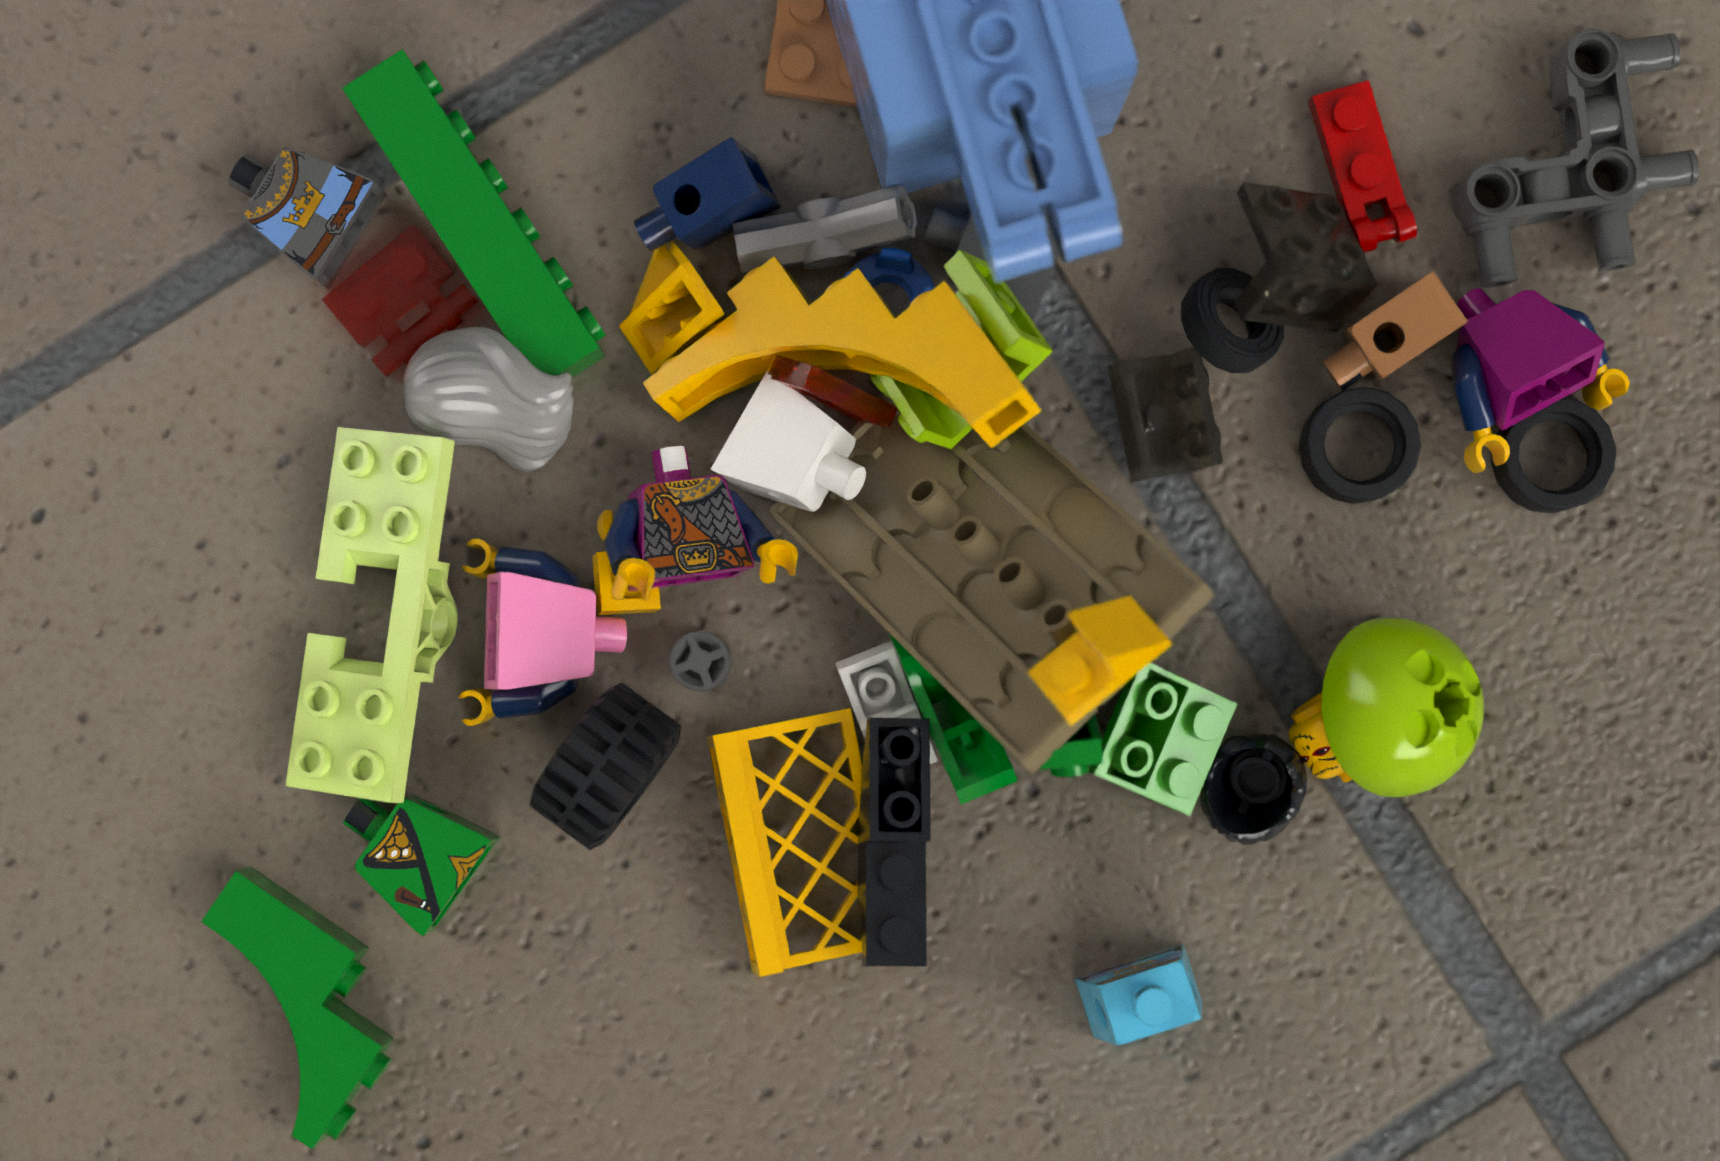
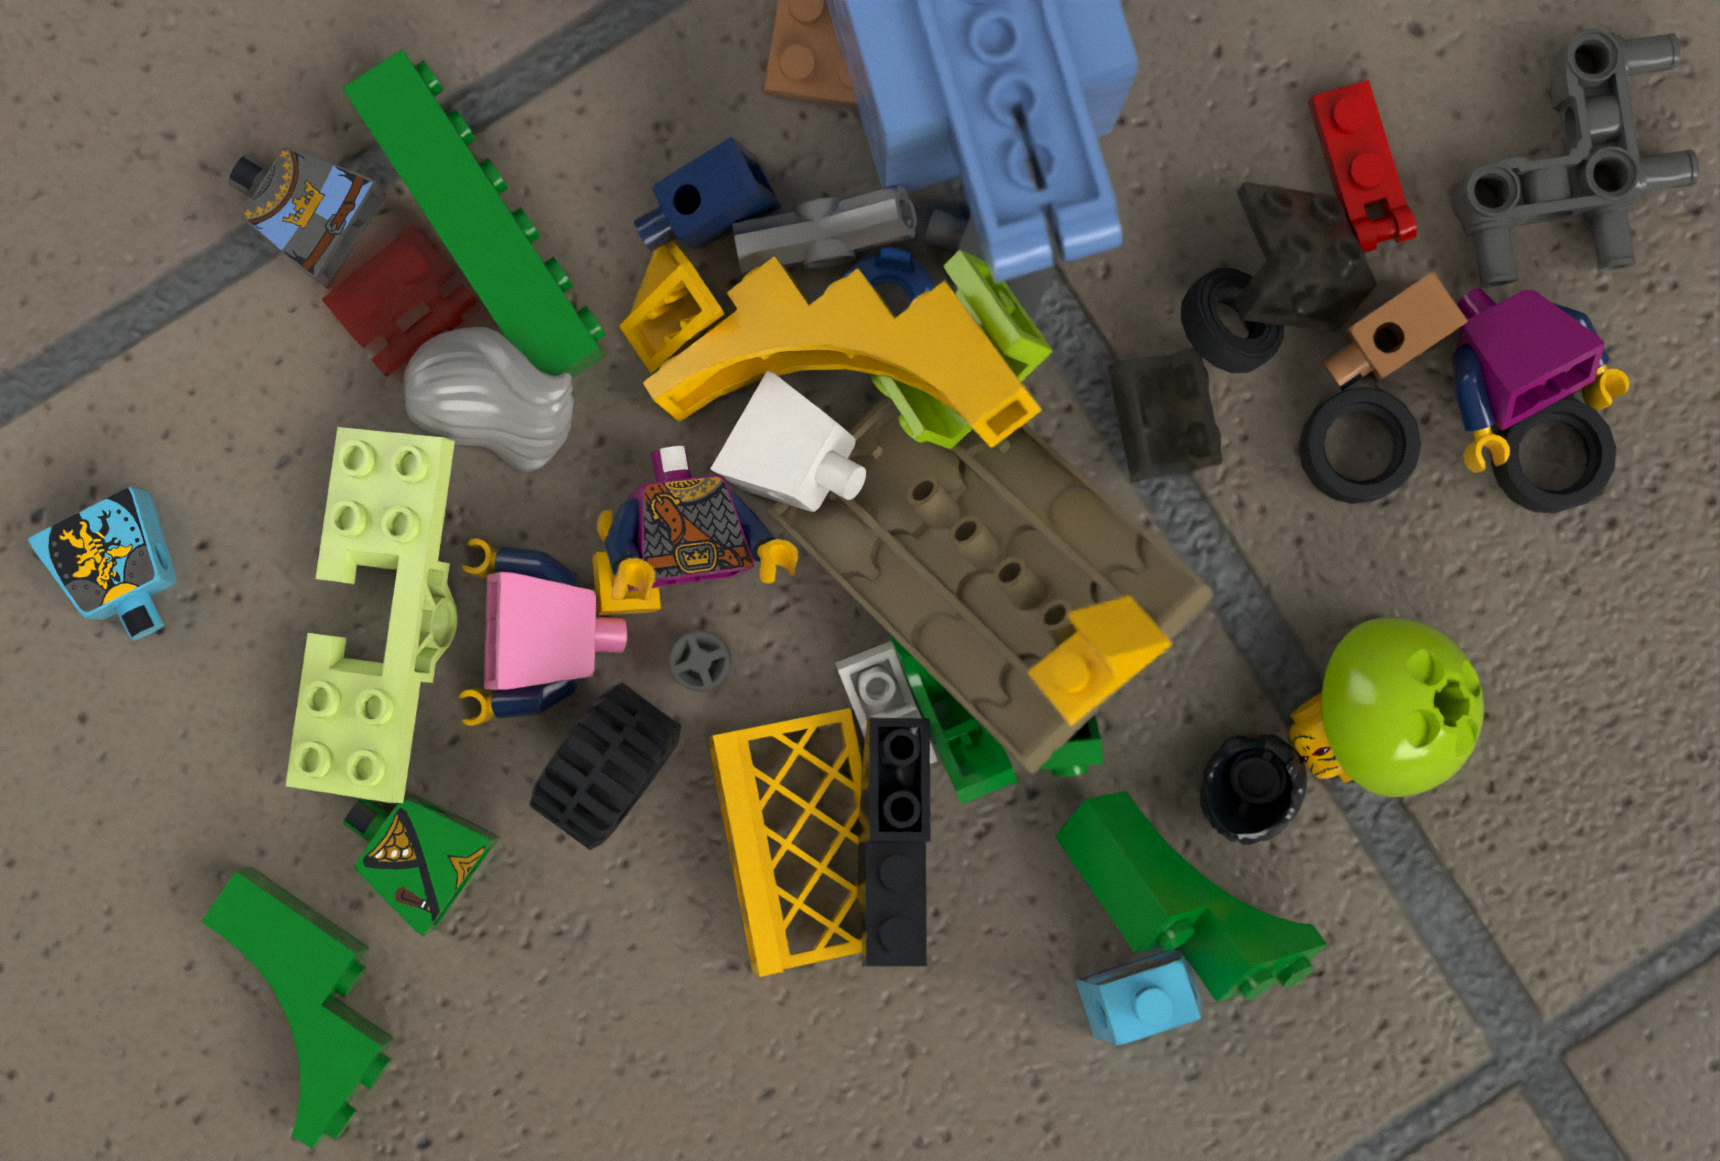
clear red tile [768,354,898,429] -> none
bright green slope [1088,663,1237,816] -> none
none -> torso [27,486,176,640]
none -> green arch [1055,790,1327,1003]

